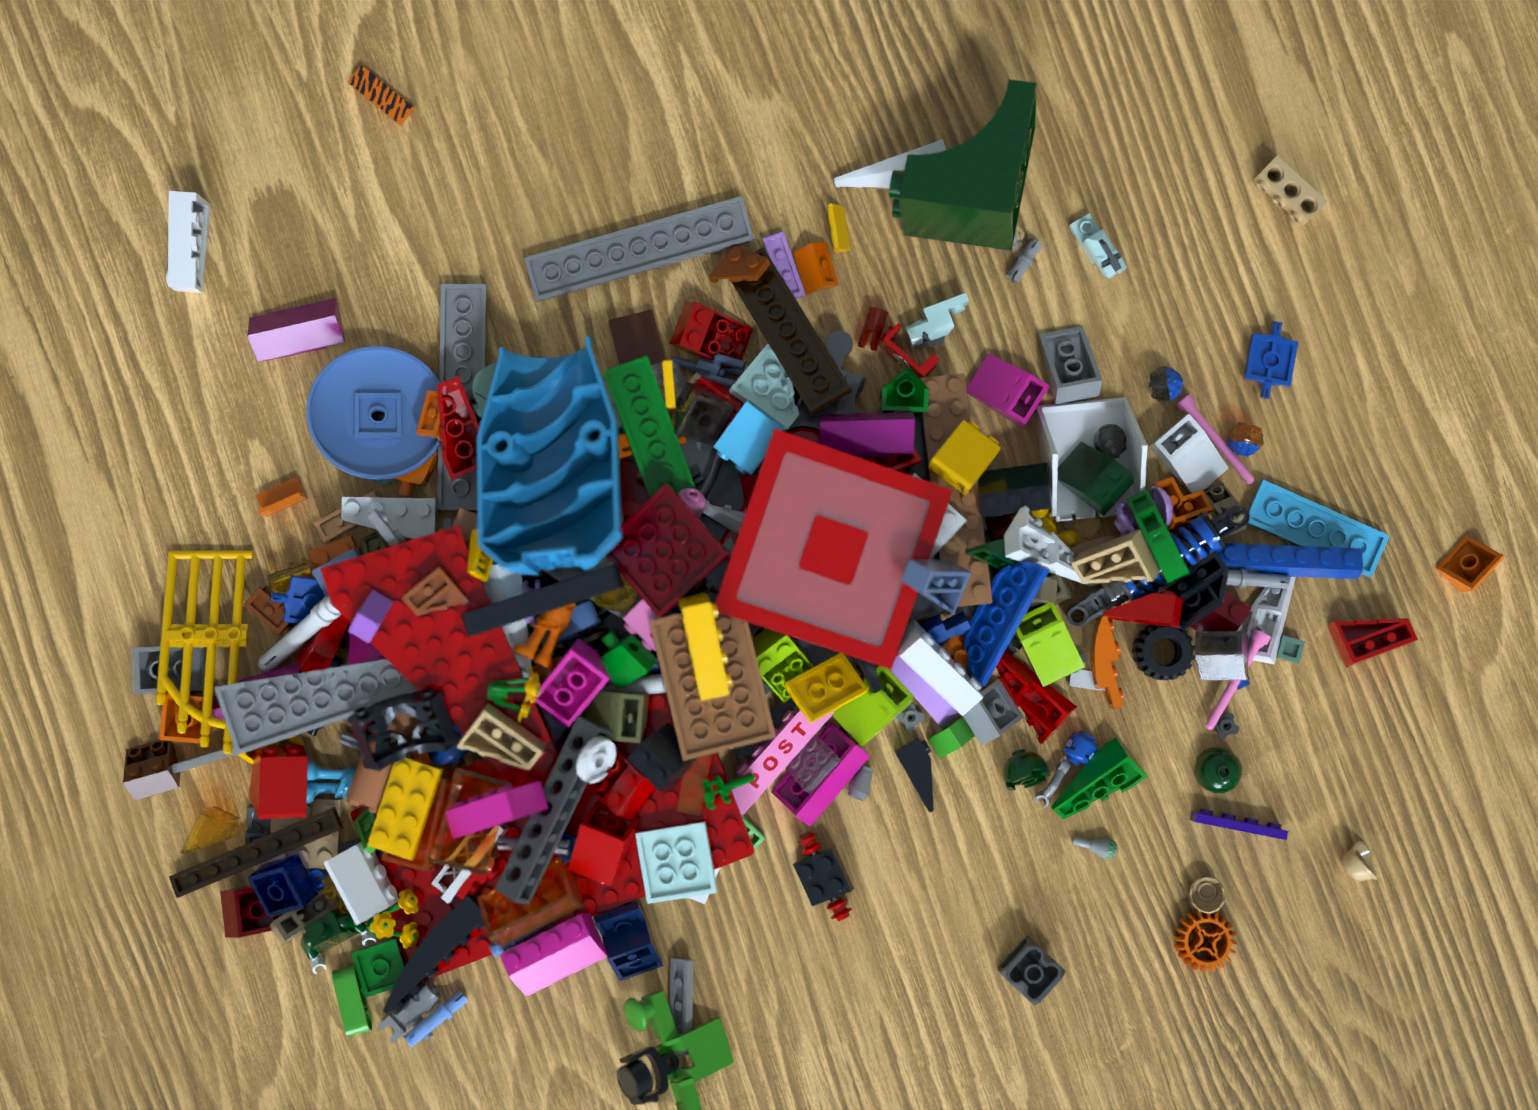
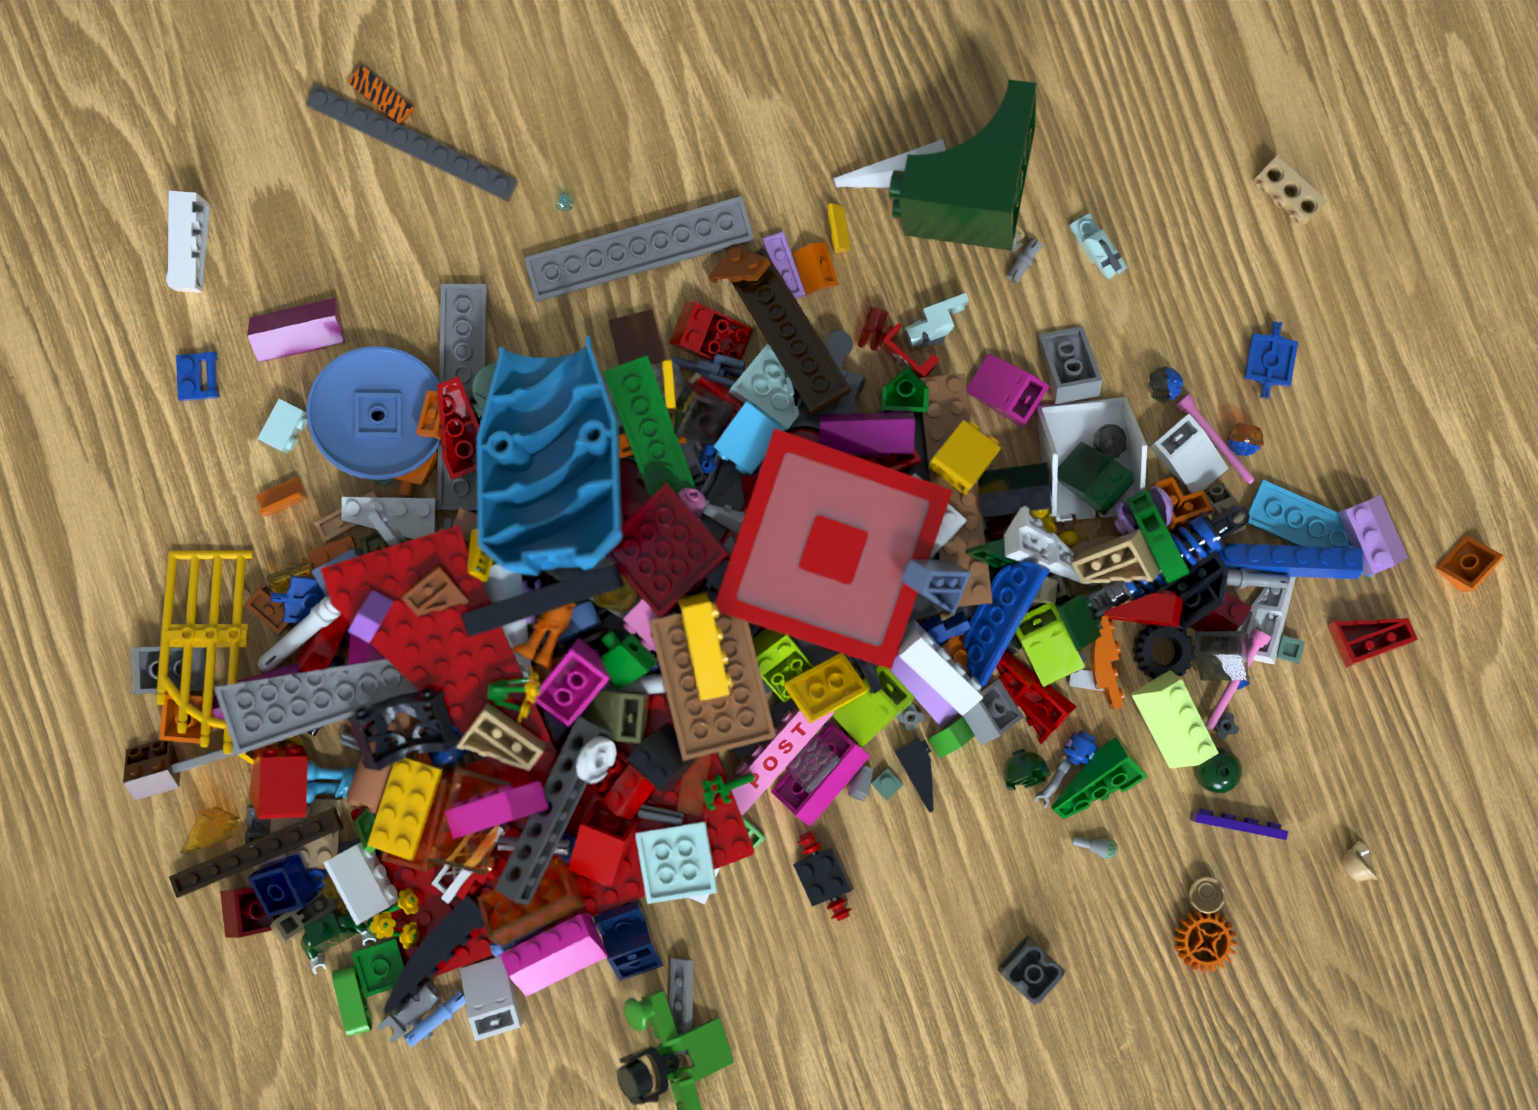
none -> blue plate [176,352,220,401]
none -> light aqua brick [258,399,307,454]
none -> dark grey plate [306,84,518,203]
none -> white slope [460,956,524,1041]
none -> clear light blue hinge [556,192,575,212]
none -> dark grey axle [638,804,684,826]
none -> blue arm [699,440,716,473]
none -> sand green plate [871,768,903,800]
none -> dark green slope [1056,592,1103,651]
none -> yellowish green slope [1131,670,1218,768]
none -> lavender slope [1337,494,1408,576]

